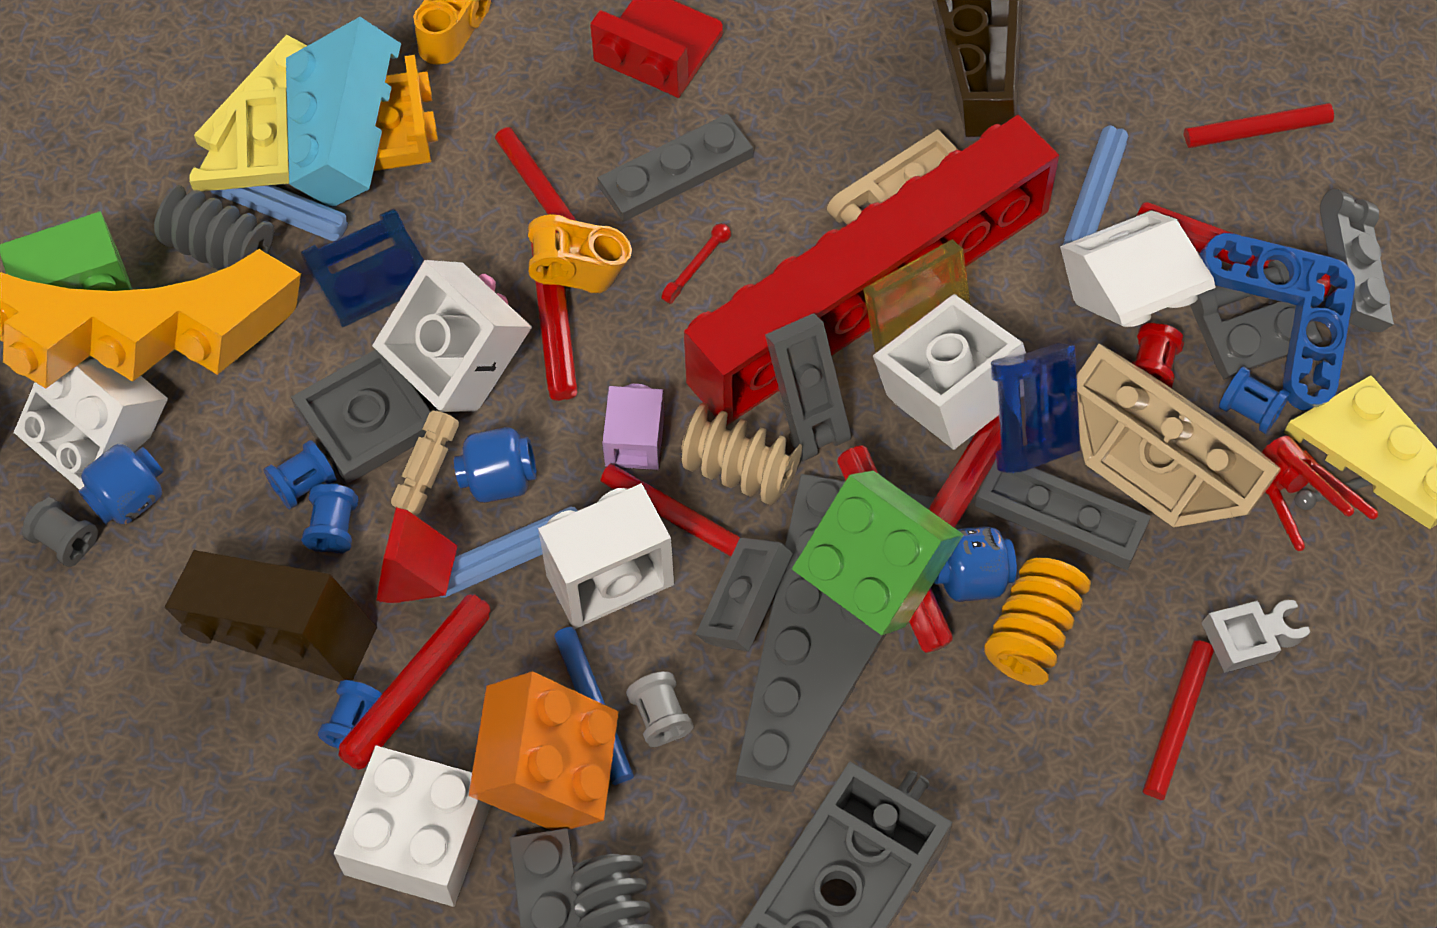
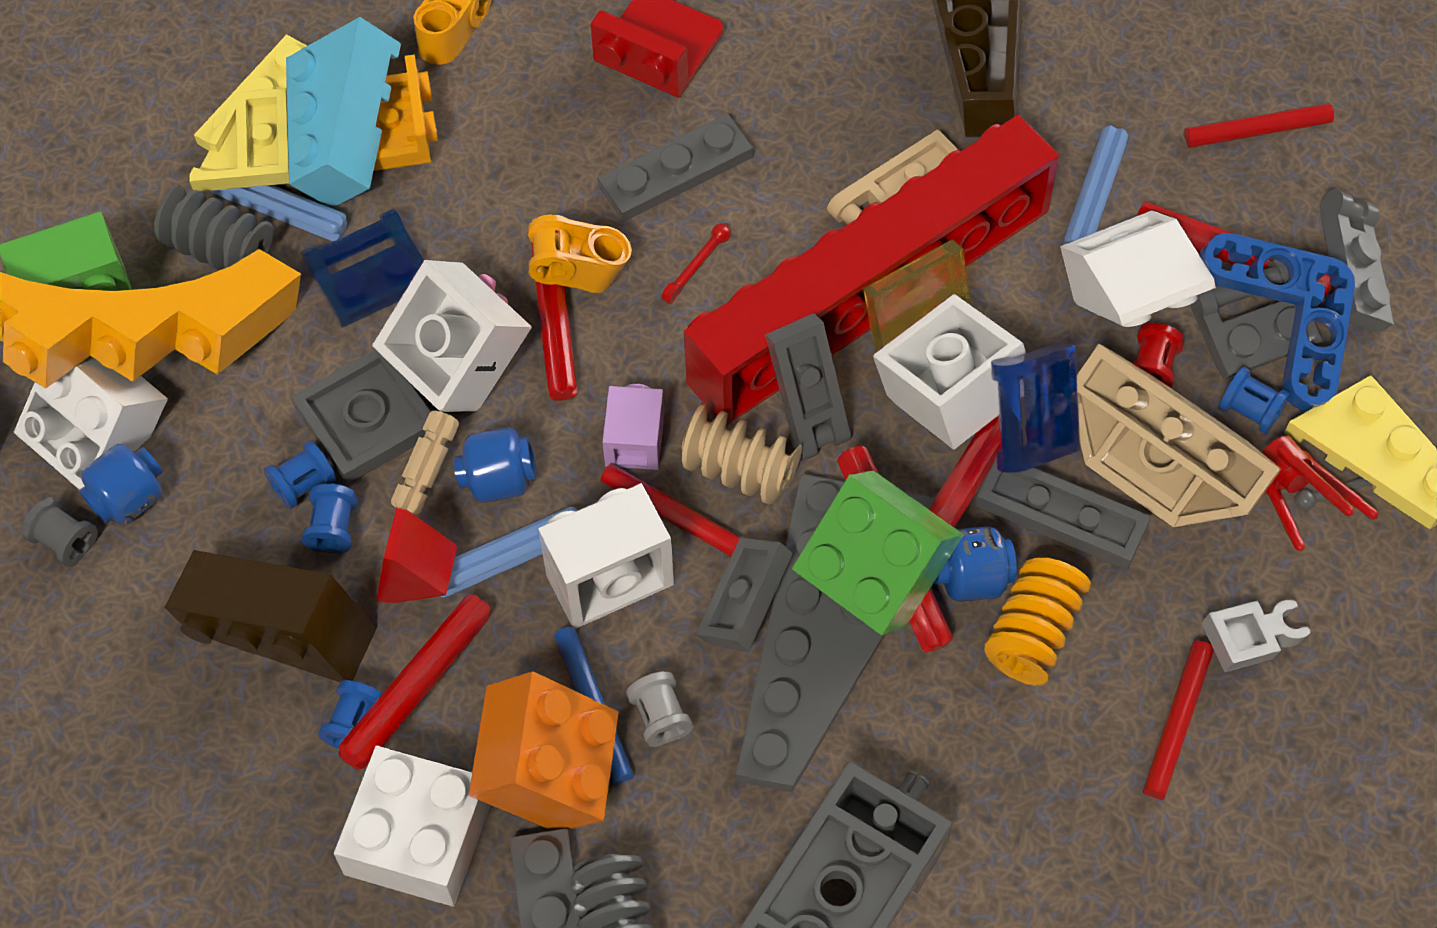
red bar [495,127,577,221] -> none

